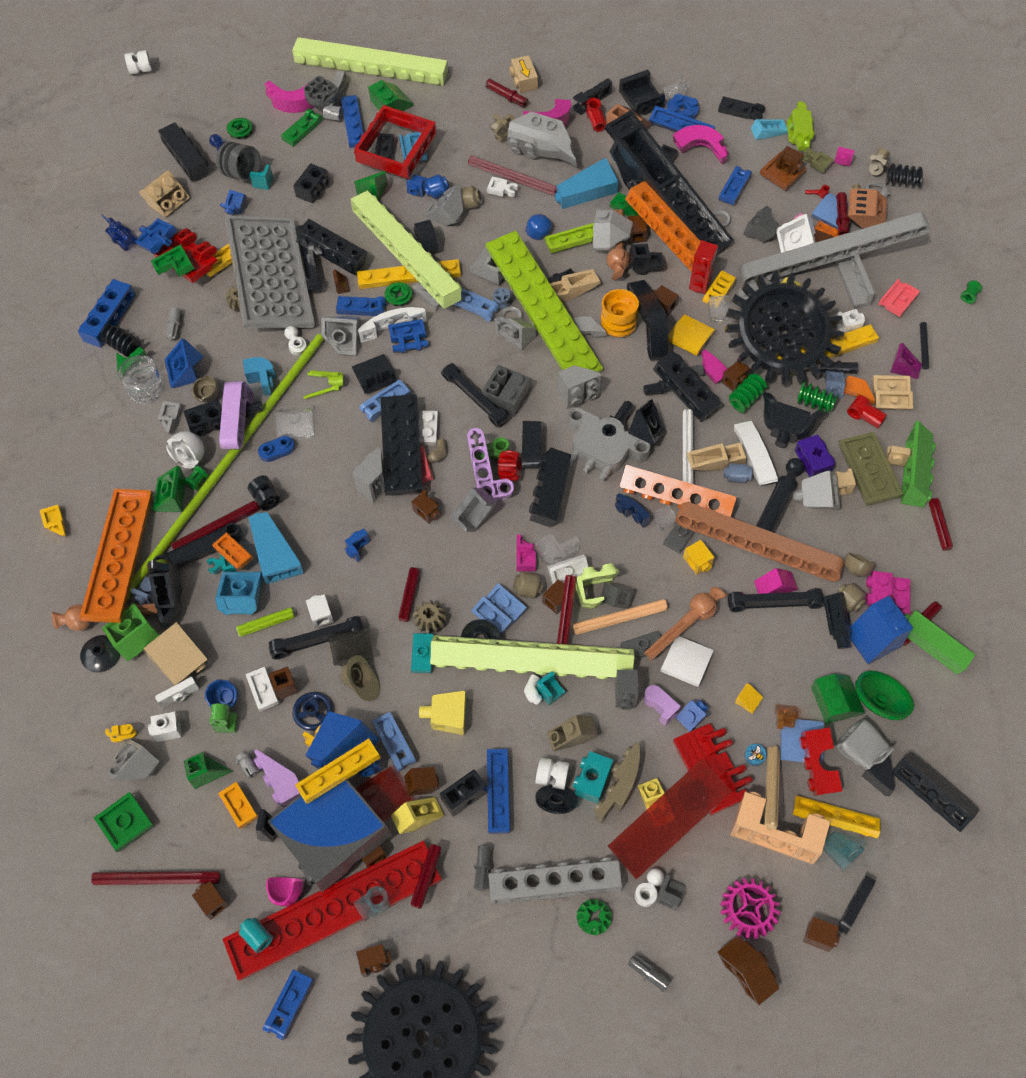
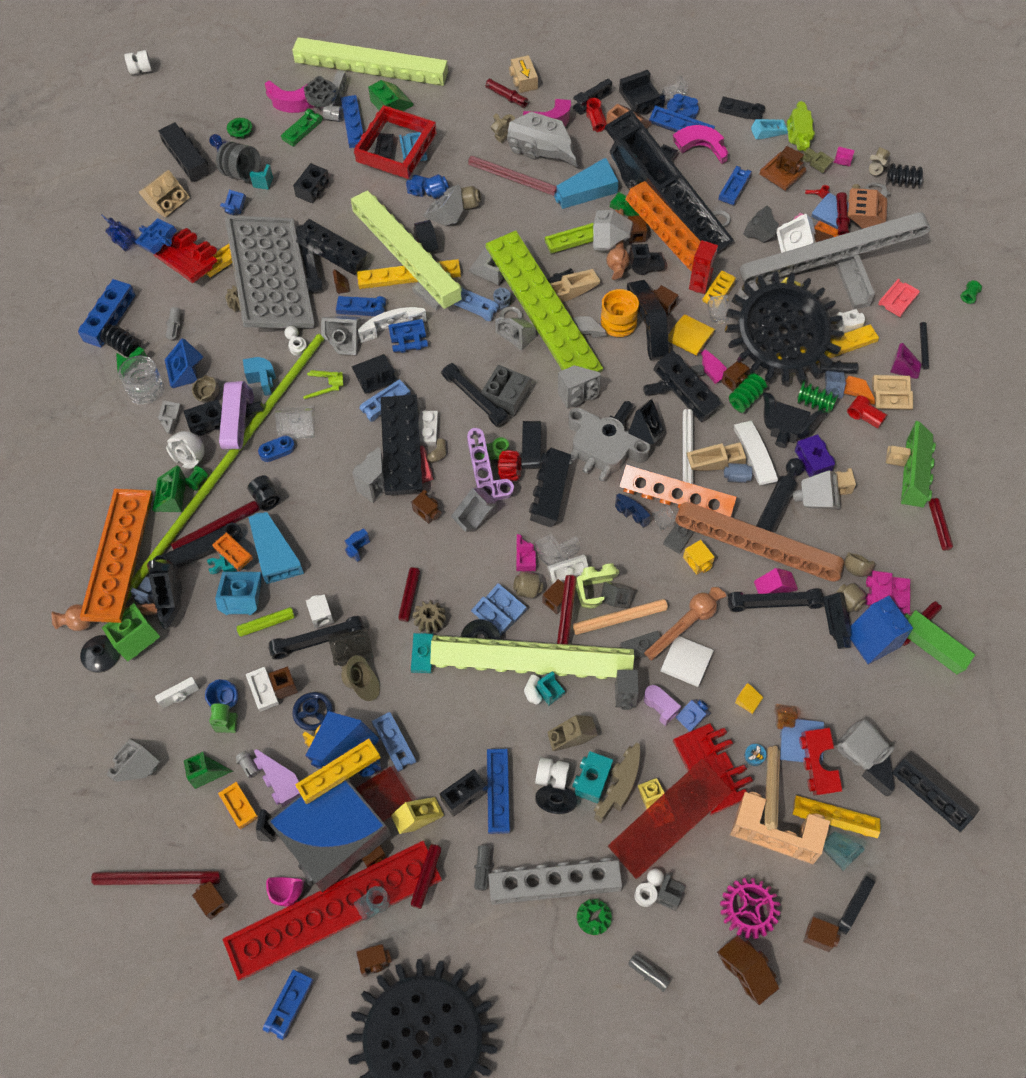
yellow slope [40,505,66,537] -> none
green plate [93,792,154,853] -> none
yellow piece [105,724,137,743] -> none
tan slope [144,622,208,686] -> none
white brick [148,712,182,742] -> none
green plate [151,244,194,277] -> none
teal brick [239,917,274,954] -> none
green slope [354,171,388,201] -> none
green gear [384,282,412,307] -> none
reddish brown brick [404,767,439,796] -> none
light yellow torso [419,691,466,735] -> none
white plate [487,177,518,197] -> none
blue hair [525,214,553,240] -> none
green slope [811,674,865,725] -> none
olive plate [838,432,903,506] -> none
green dish [855,671,914,720] -> none

